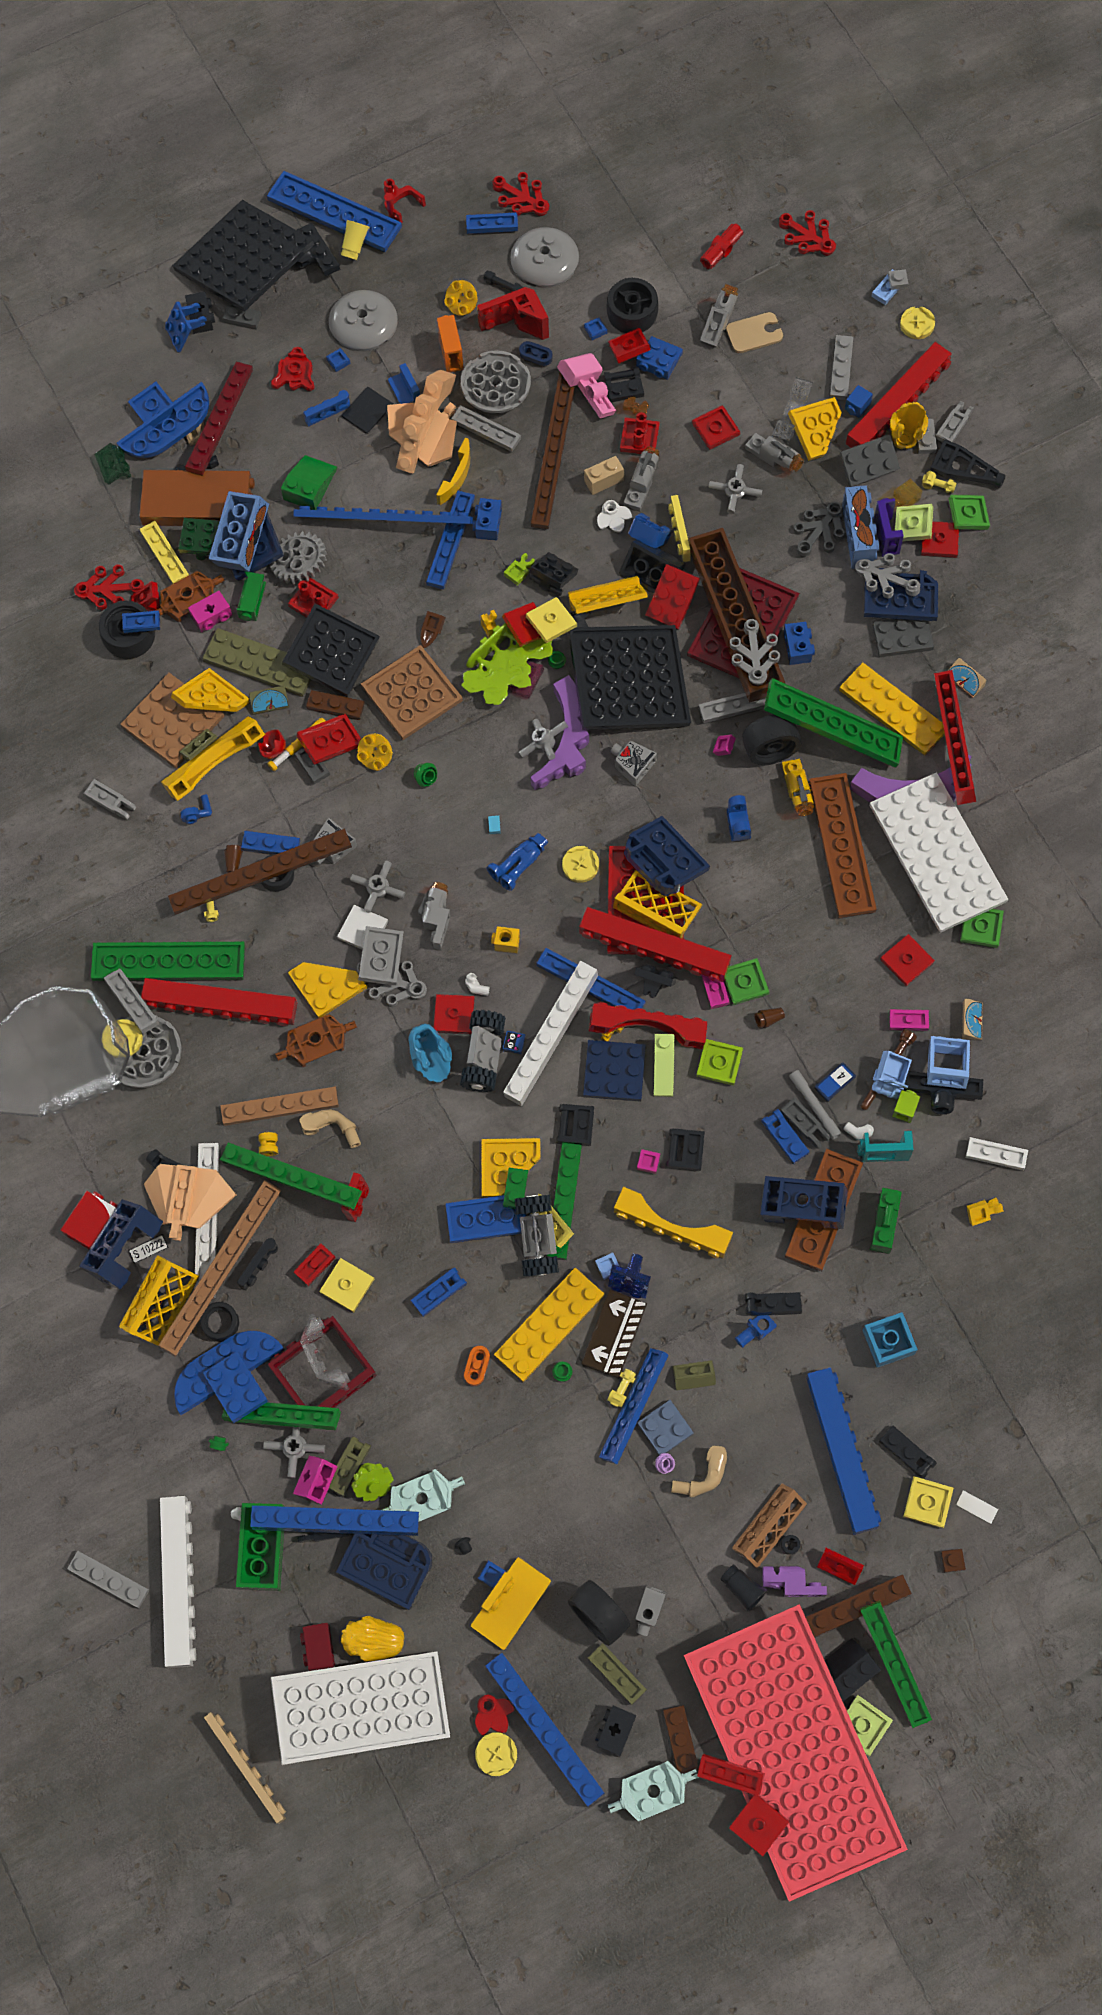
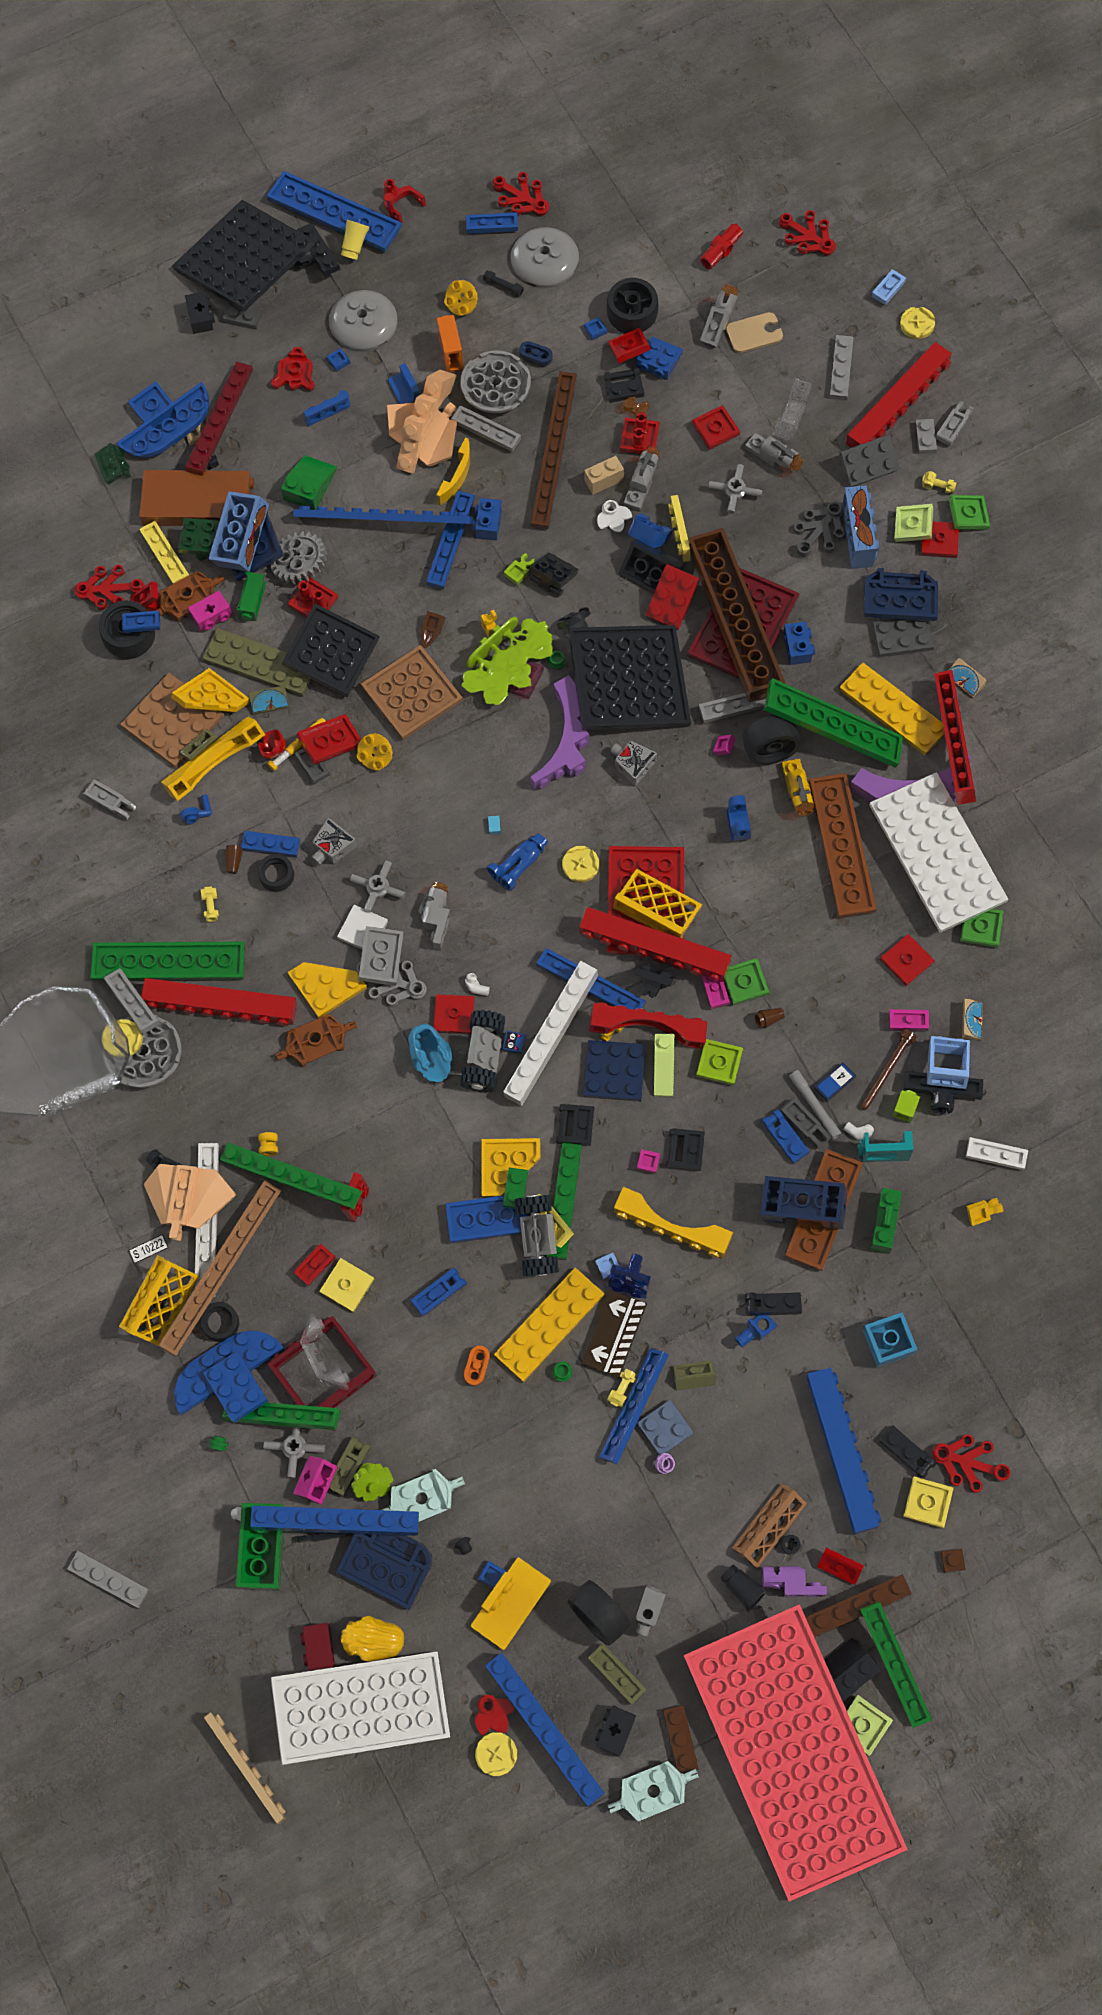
red panel [61,1191,118,1250] -> none
dark blue plate [79,1199,163,1290] -> none
white brick [160,1496,196,1668] -> none
blue plate [165,301,207,352] -> none
reddish brown plate [168,828,352,915] -> none
medium nougat plate [221,1086,339,1126] -> none
black plate [237,1238,278,1290] -> none
tan piece [299,1109,361,1148] -> none
reddish brown plate [306,690,365,720] -> none
black piece [341,387,394,434] -> none
green cone [413,763,437,787] -> none
red bracket [477,287,549,340] -> none
yellow brick [491,926,520,953] -> none
red plate [502,602,542,647] -> none
light grey bar [519,719,568,760] -> none
light yellow plate [526,597,577,643] -> none
bright pink plate [557,353,616,418] -> none
yellow fence [568,576,648,614] -> none
dark blue plate [624,816,710,896] -> none
tan piece [671,1446,727,1497] -> none
red plate [697,1754,765,1796] -> none
red plate [729,1795,790,1856] -> none
light grey plant [730,619,780,685] -> none
yellow plate [788,397,842,461] -> none
blue brick [845,385,873,418] -> none
light grey plant [855,553,920,598] -> none
light blue piece [872,1051,912,1099] -> none
dark purple panel [874,498,904,557] -> none
light grey plate [888,269,908,290] -> none
yellow hair [890,402,928,449] -> none
clear yellow brick [893,478,922,507] -> none
black plate [930,439,1006,488] -> none
white sticker [956,1490,998,1524] -> none
none -> red plant [932,1434,1011,1493]

